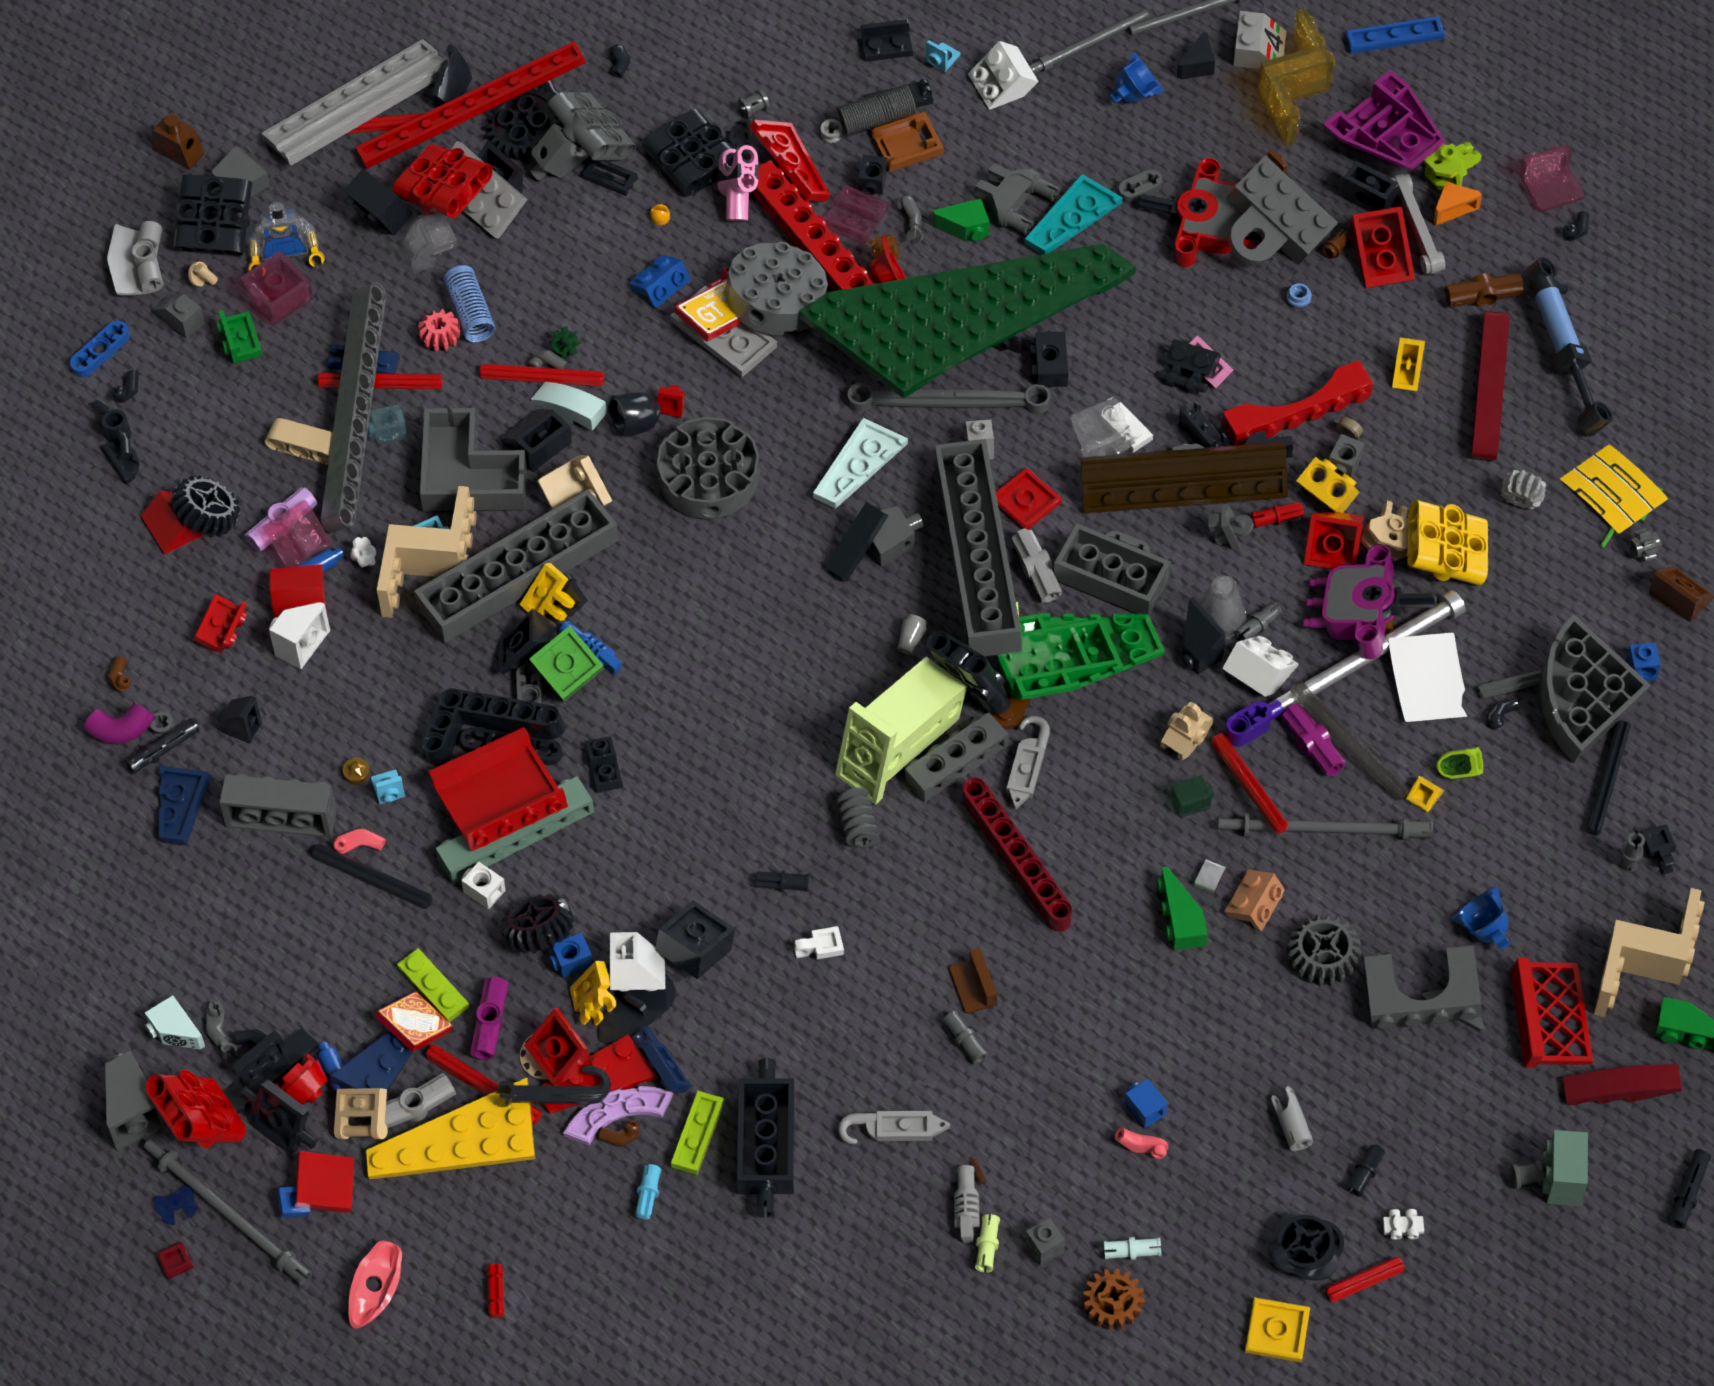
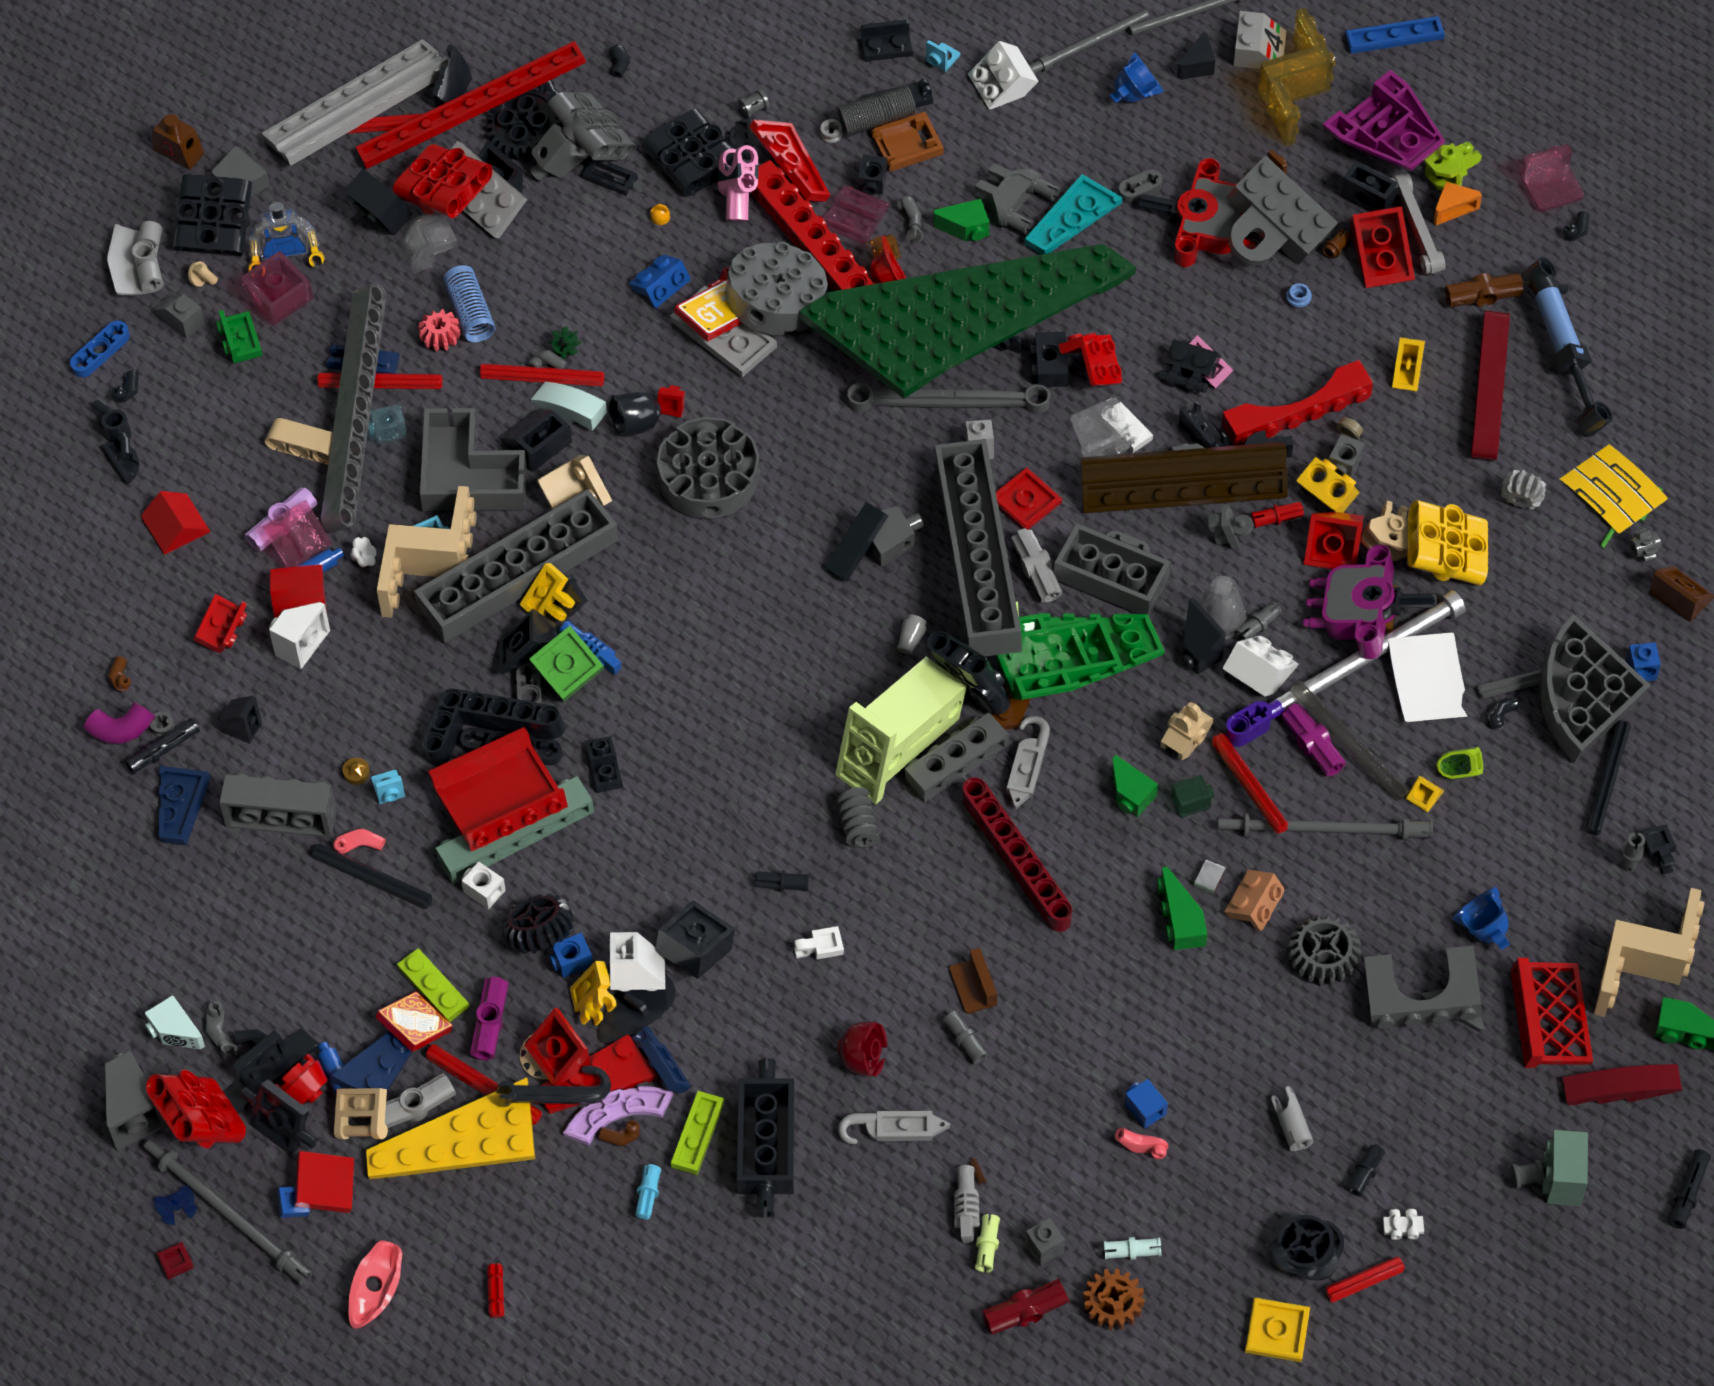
black gear [170,475,240,538] -> none
light aqua wing [813,418,908,509] -> none
none -> dark red cylinder [837,1021,887,1076]
none -> dark red piece [982,1278,1070,1335]
none -> red bracket [1058,333,1122,386]
none -> green slope [1112,755,1158,818]

